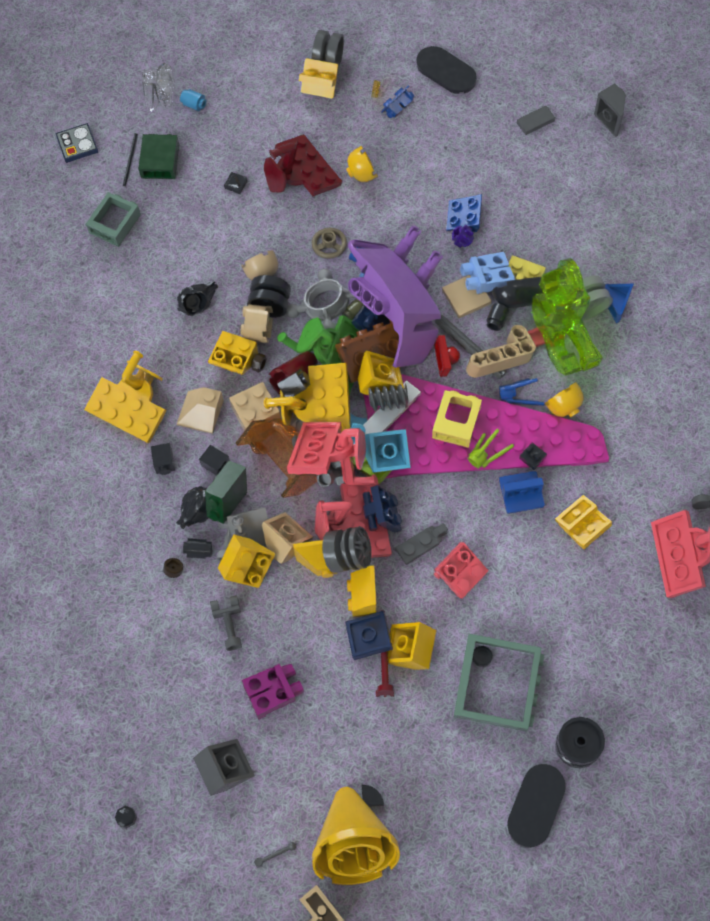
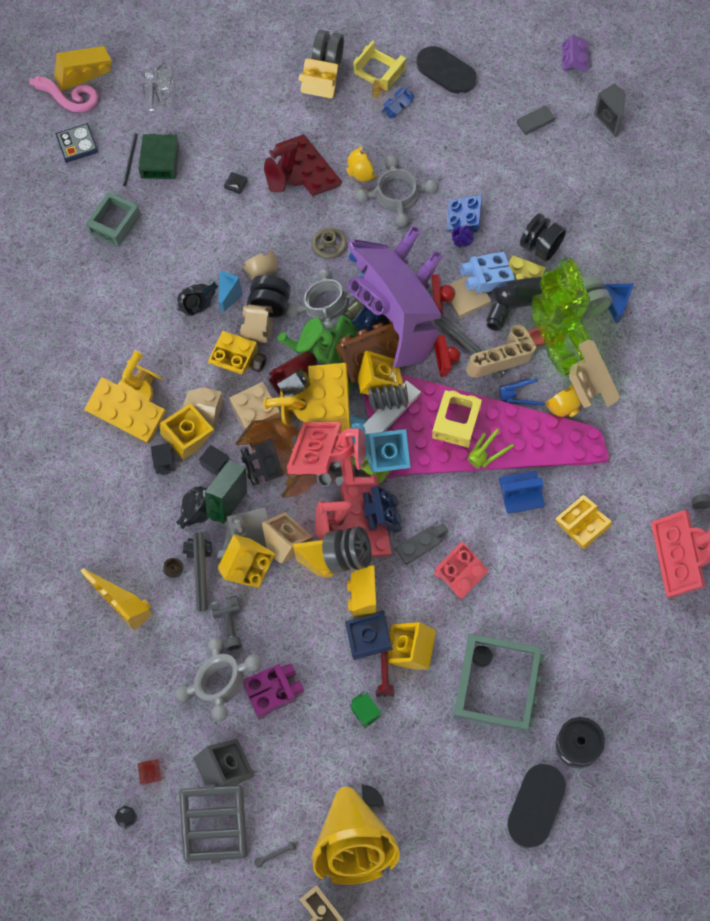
dark azure brick [180,89,207,111] -> none
black tile [519,442,547,470] -> none
none -> bright pink plant [29,76,99,113]
none -> yellow wedge [54,46,112,92]
none -> yellow wedge [80,568,152,631]
none -> clear red tile [137,759,162,785]
none -> yellow slope [160,403,214,460]
none -> light grey piece [175,638,261,721]
none -> dark grey bar [179,784,247,863]
none -> dark grey axle [193,533,208,611]
none -> dark azure slope [219,271,243,312]
none -> black plate [240,439,284,486]
none -> green brick [350,693,381,729]
none -> light yellow window [353,41,406,91]
none -> light grey piece [355,155,439,228]
none -> red tile [432,274,456,314]
none -> black wheel [519,213,567,262]
none -> medium lavender bracket [561,34,589,72]
none -> tan plate [569,339,619,408]

